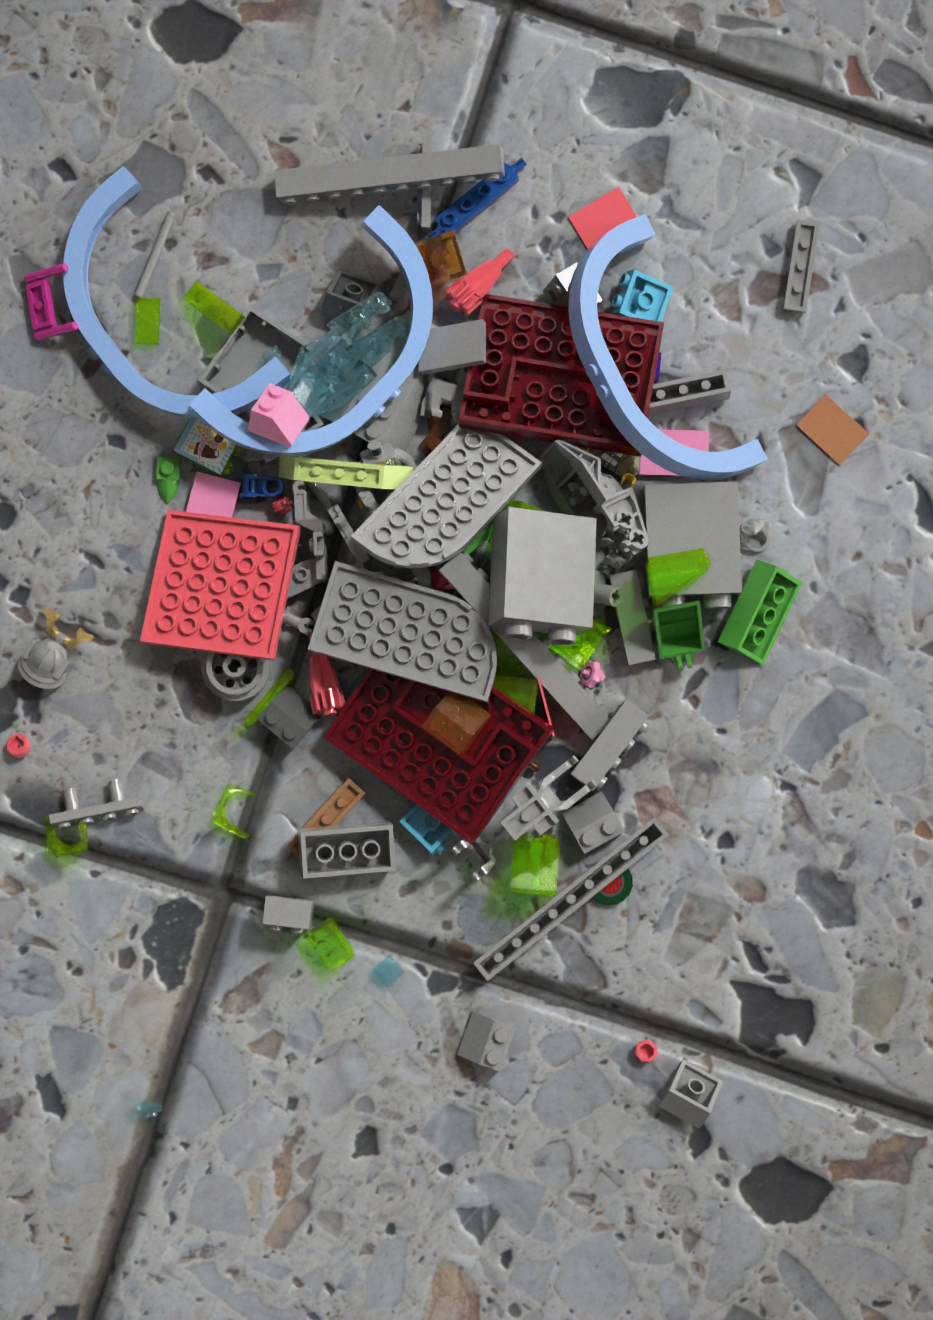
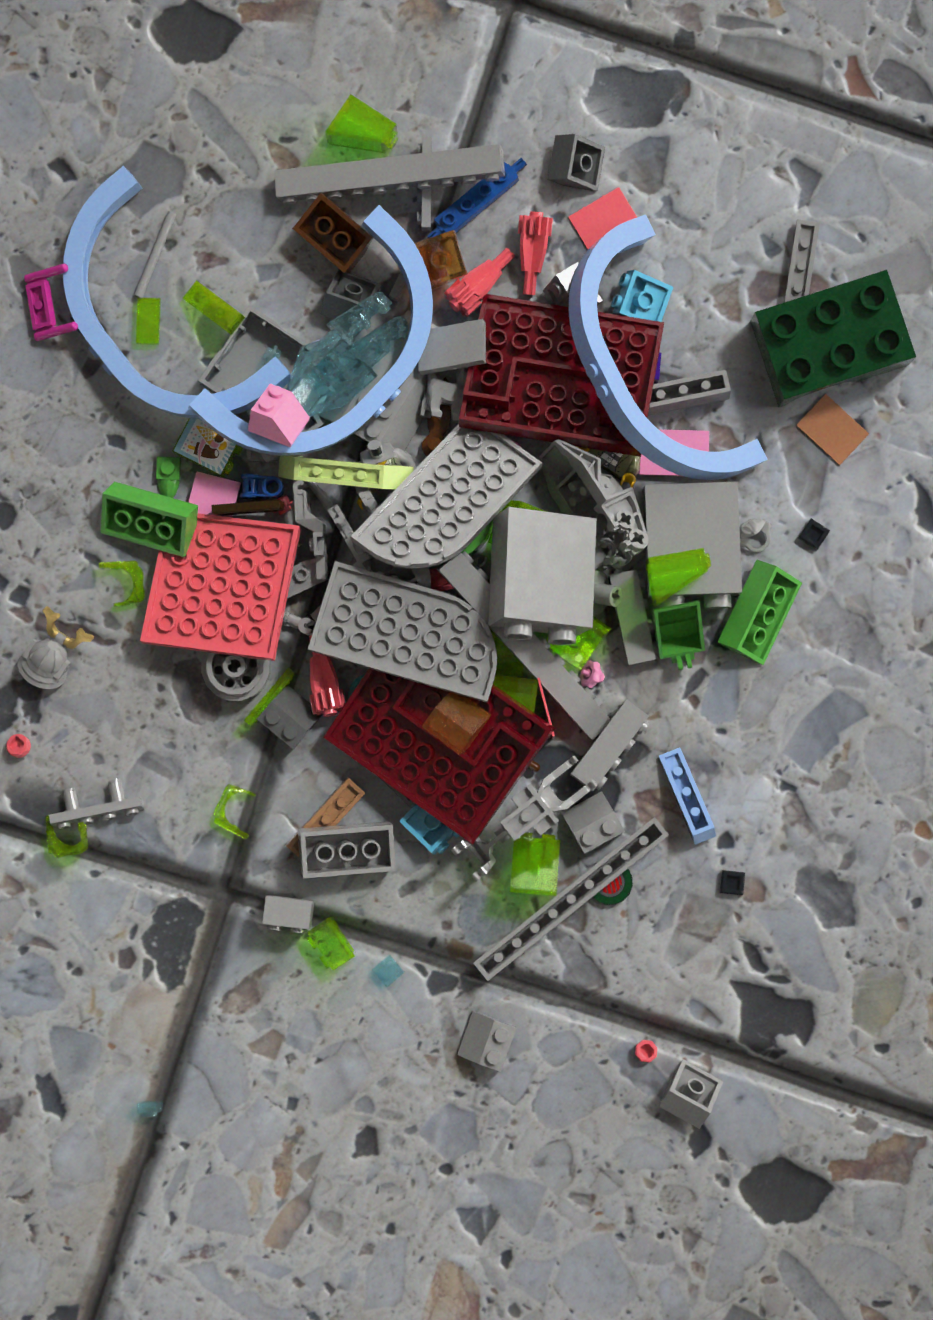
none -> clear neon green helmet [99,561,145,607]
none -> bright green slope [101,482,198,557]
none -> dark brown tile [212,500,285,516]
none -> reddish brown slope [292,193,374,273]
none -> clear neon green slope [325,94,399,153]
none -> coral piece [518,211,553,295]
none -> dark grey slope [547,134,605,191]
none -> light blue slope [659,747,716,845]
none -> black tile [720,870,745,895]
none -> dark green piece [750,270,916,408]
none -> black tile [798,518,830,550]

